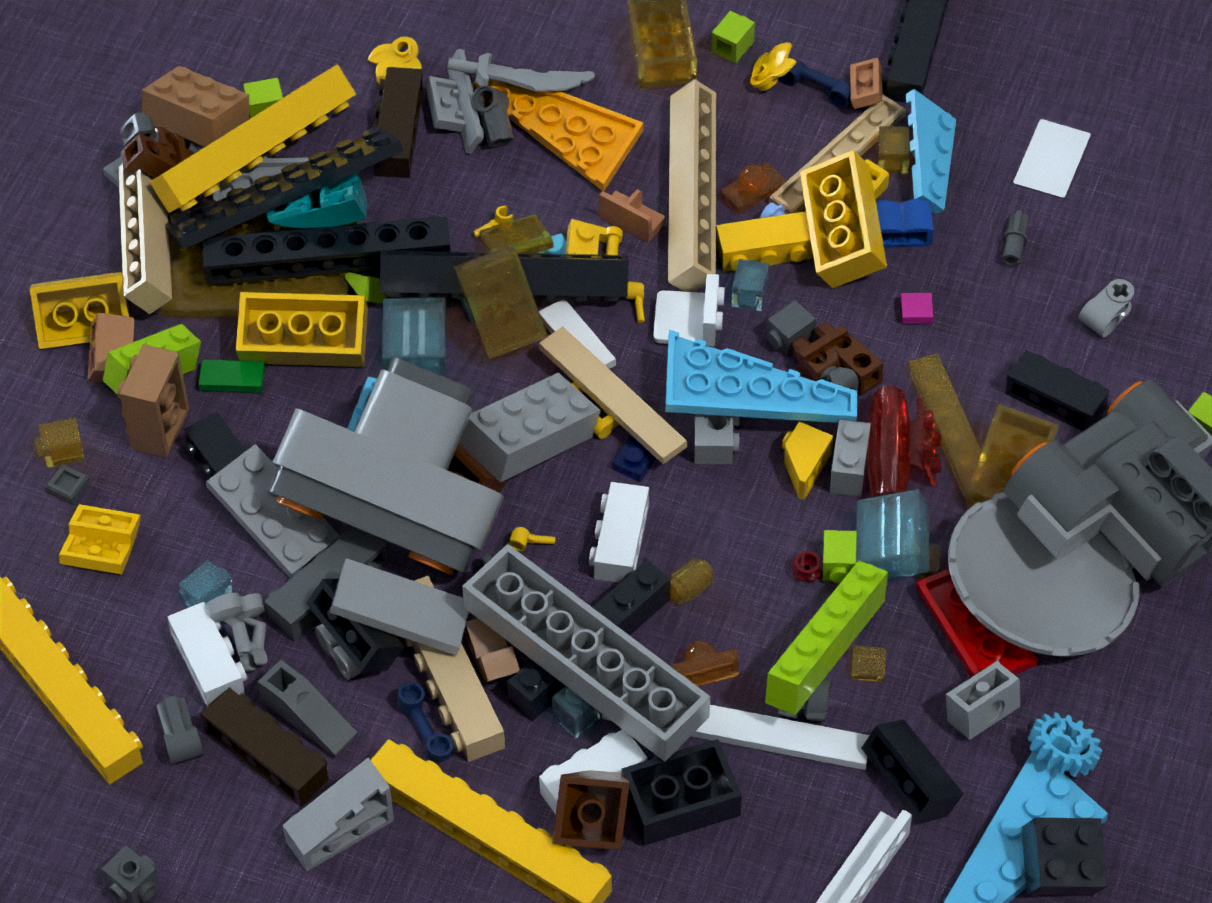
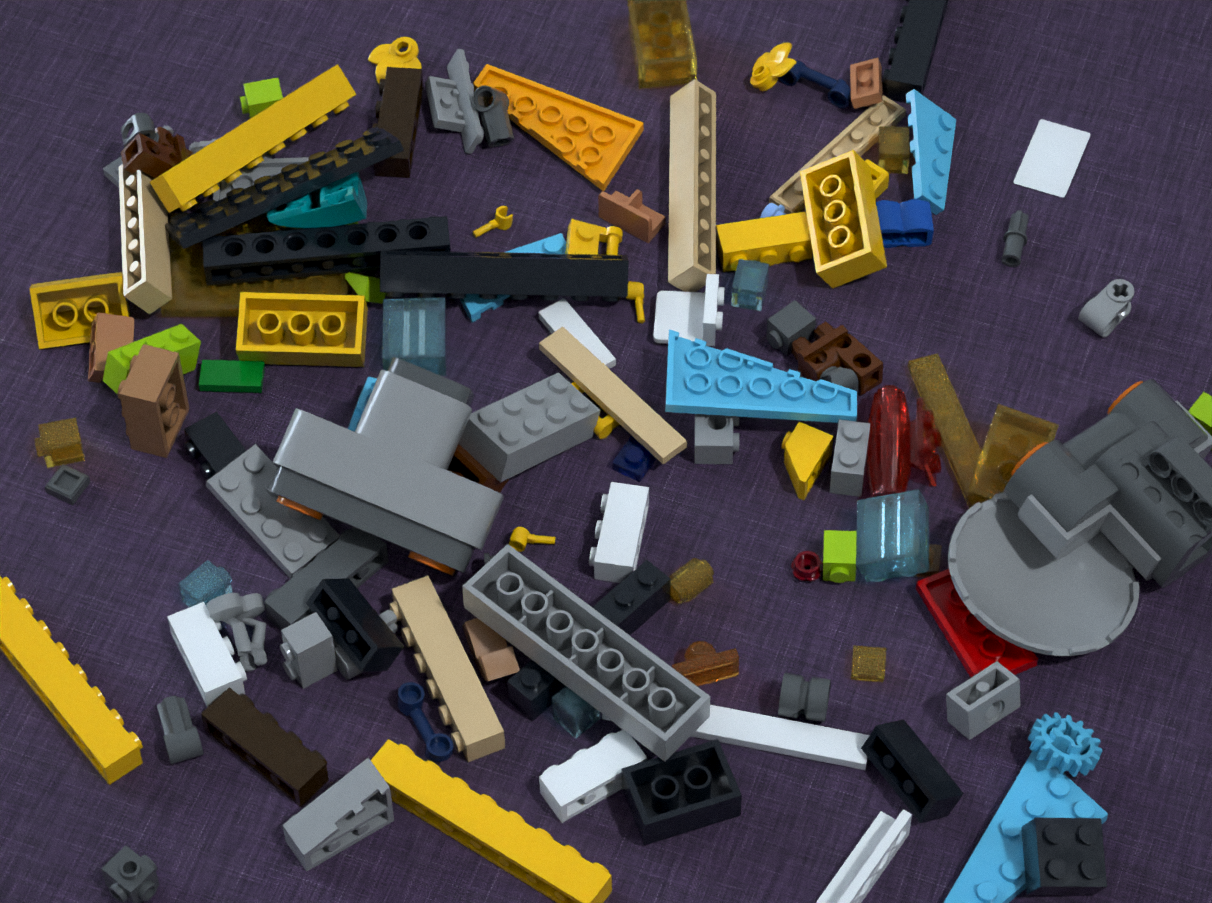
yellow slope [59,504,141,575] -> none
medium nougat brick [142,66,249,147] -> none
dark grey slope [258,659,358,757] -> none
light grey tile [330,558,468,655] -> none
light grey sword [447,53,595,92] -> none
clear yellow brick [453,245,548,359] -> none
clear yellow tile [479,214,554,253] -> none
reddish brown slope [552,770,630,850] -> none
lime brick [711,11,755,64] -> none
clear orange tile [720,161,786,215] -> none
lime brick [765,560,888,715] -> none
dark pink tile [900,293,934,324] -> none
black brick [1005,350,1110,432] -> none
none -> light grey brick [280,612,338,689]

